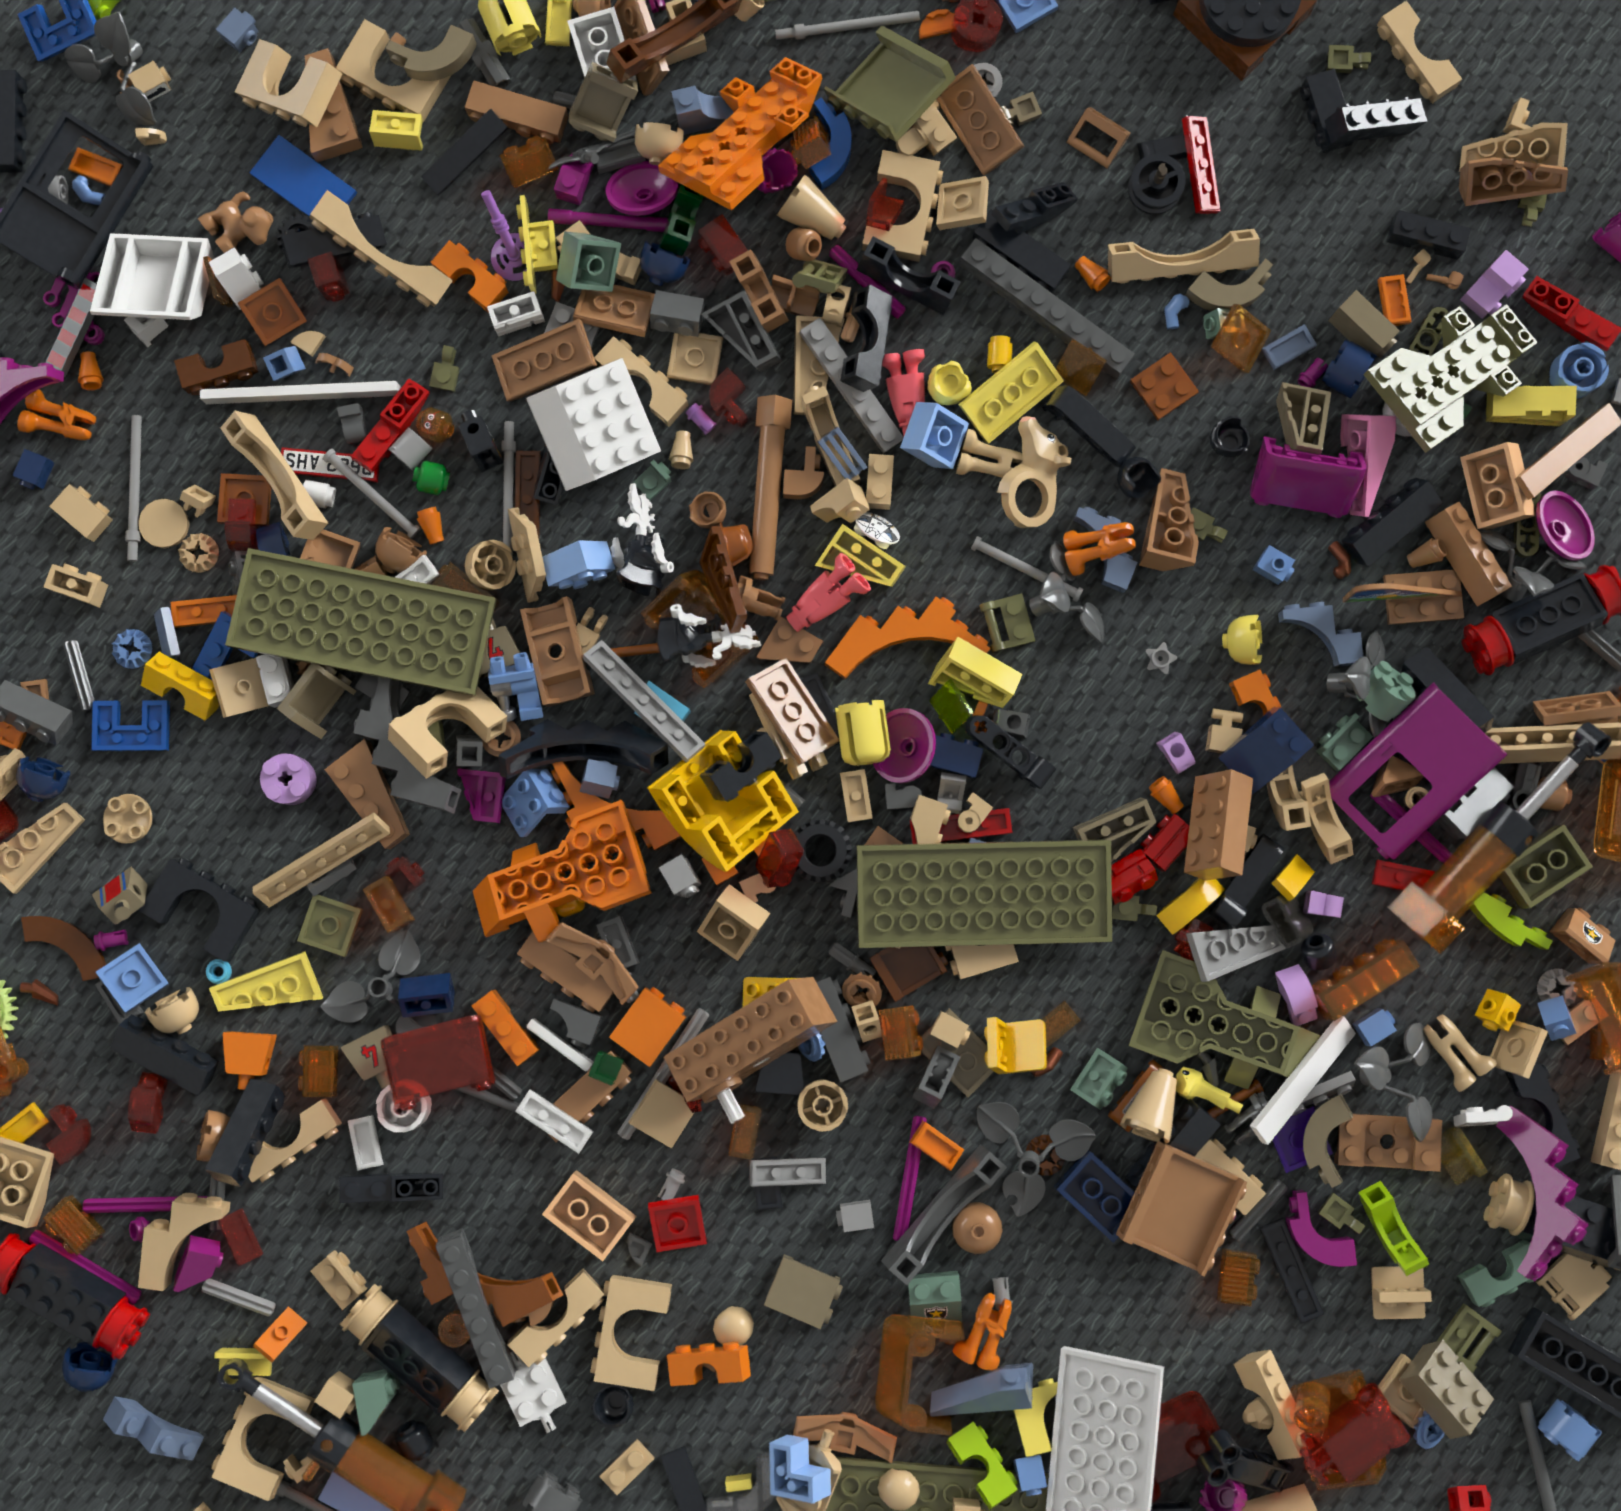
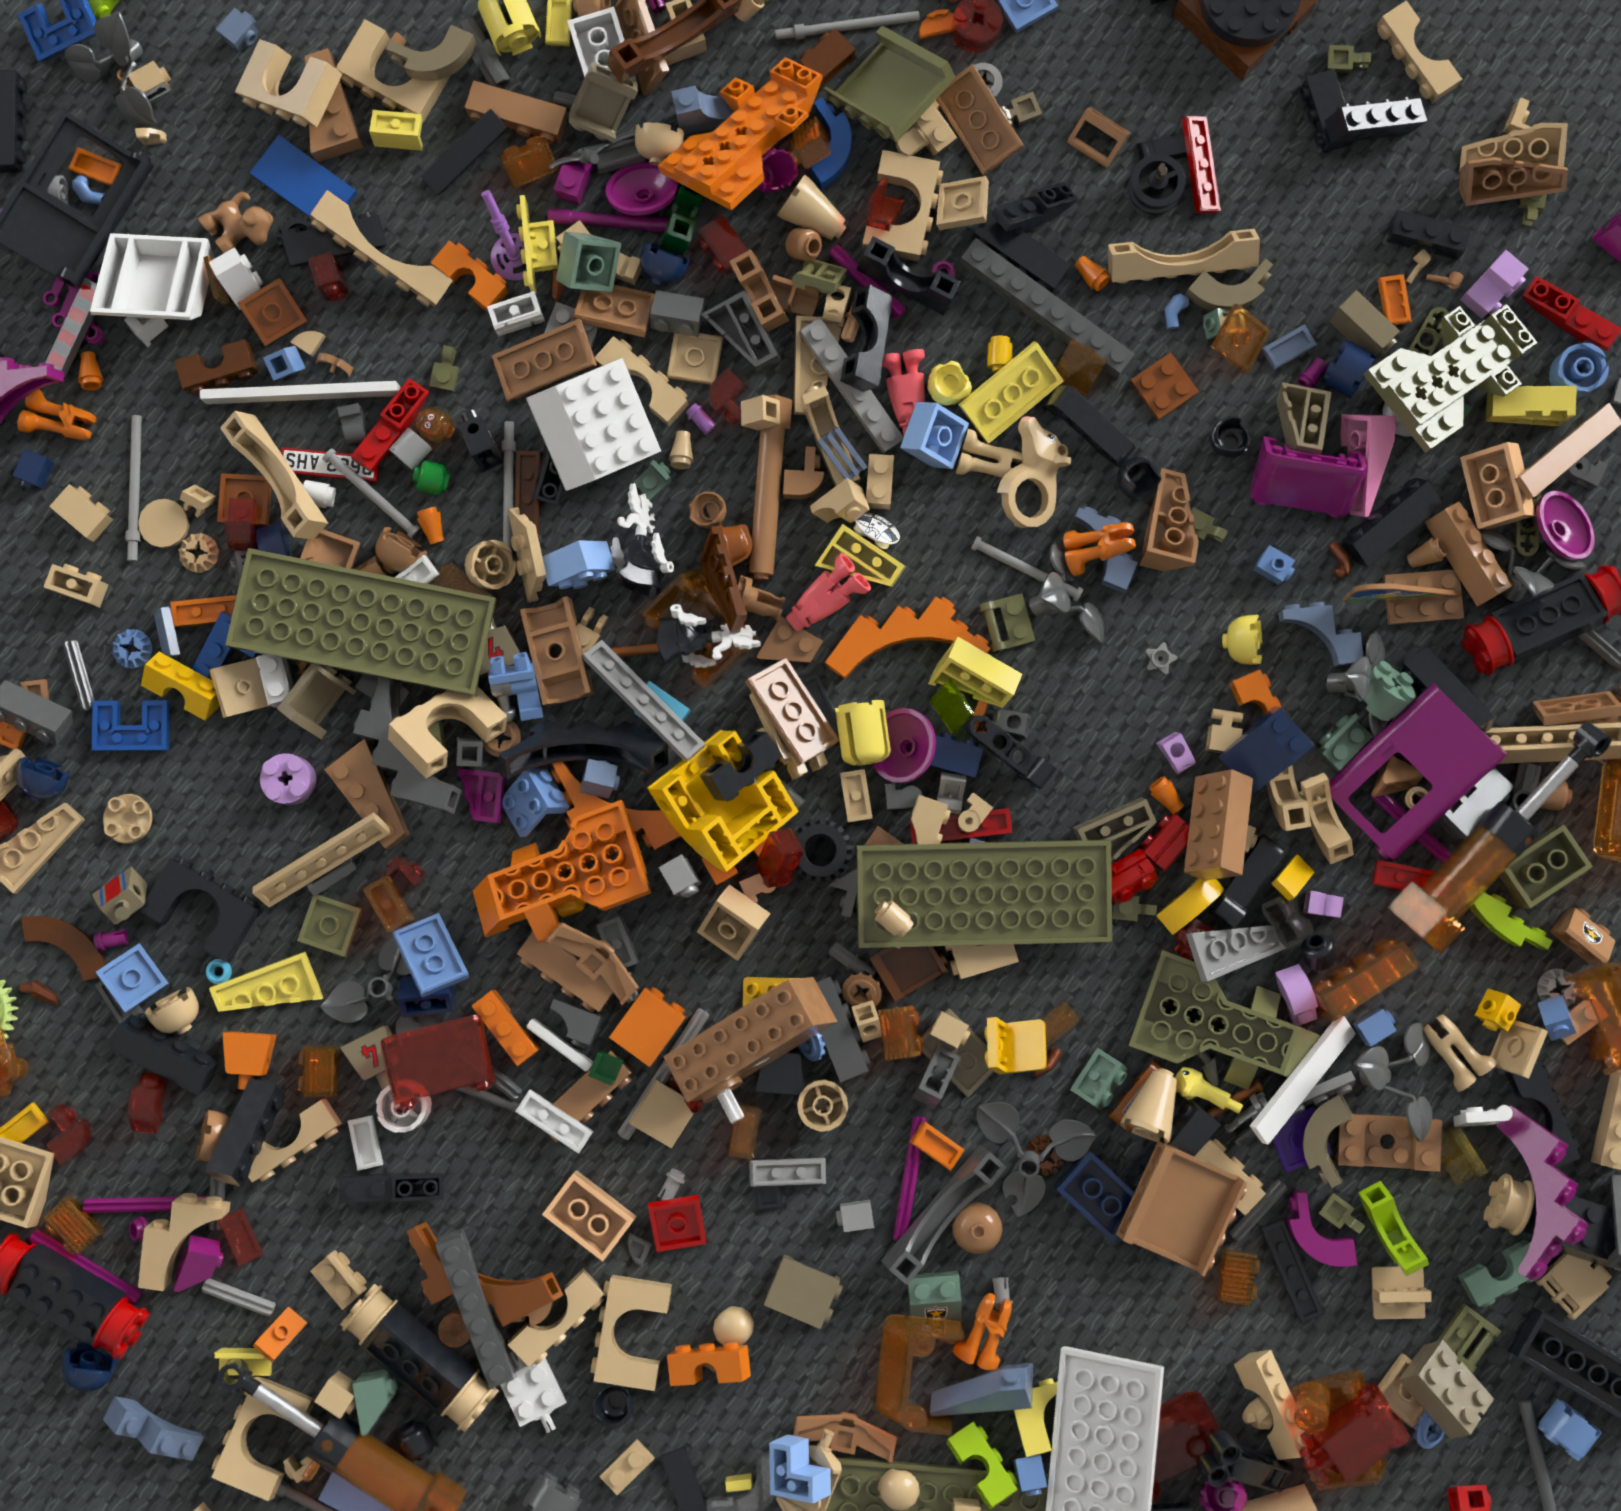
none -> medium blue tile [392,913,469,997]
none -> tan brick [741,395,780,431]
none -> reddish brown brick [800,28,855,90]
none -> tan brick [875,900,913,938]

